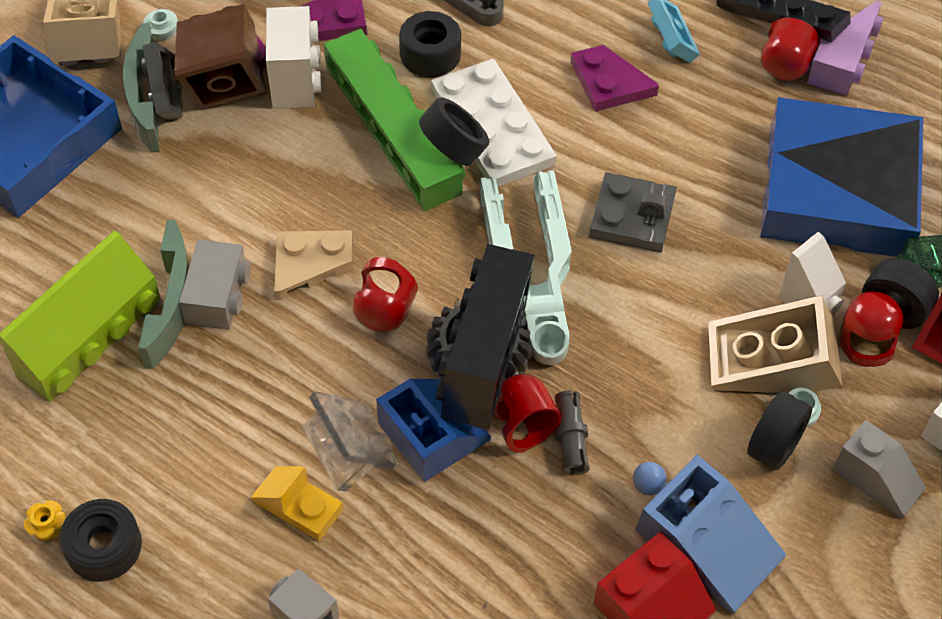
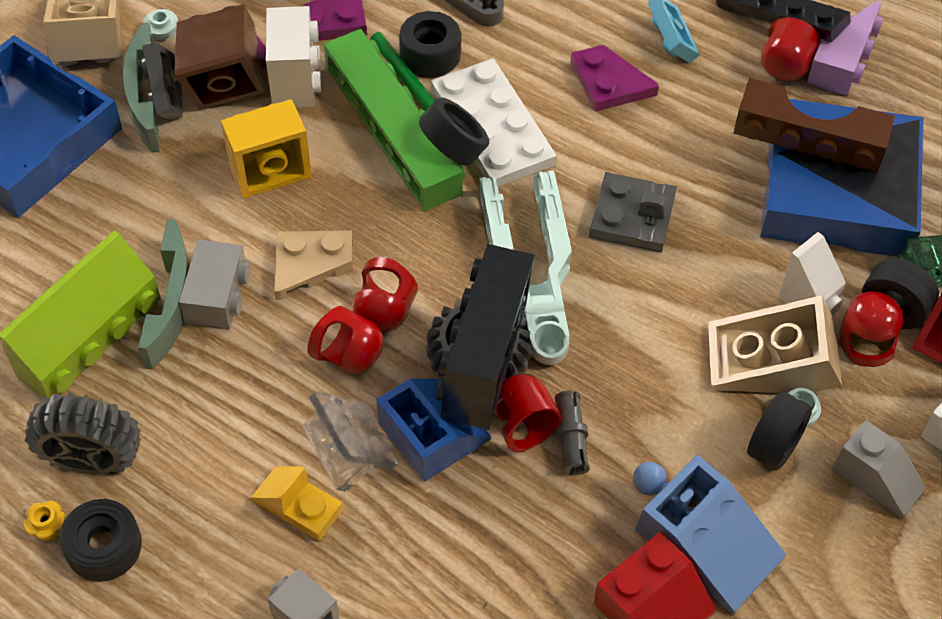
none -> dark grey gear [25,393,141,476]
none -> yellow brick [221,99,312,199]
none -> red helmet [307,306,384,374]
none -> green bar [370,32,435,111]
none -> reddish brown arch [733,78,895,172]

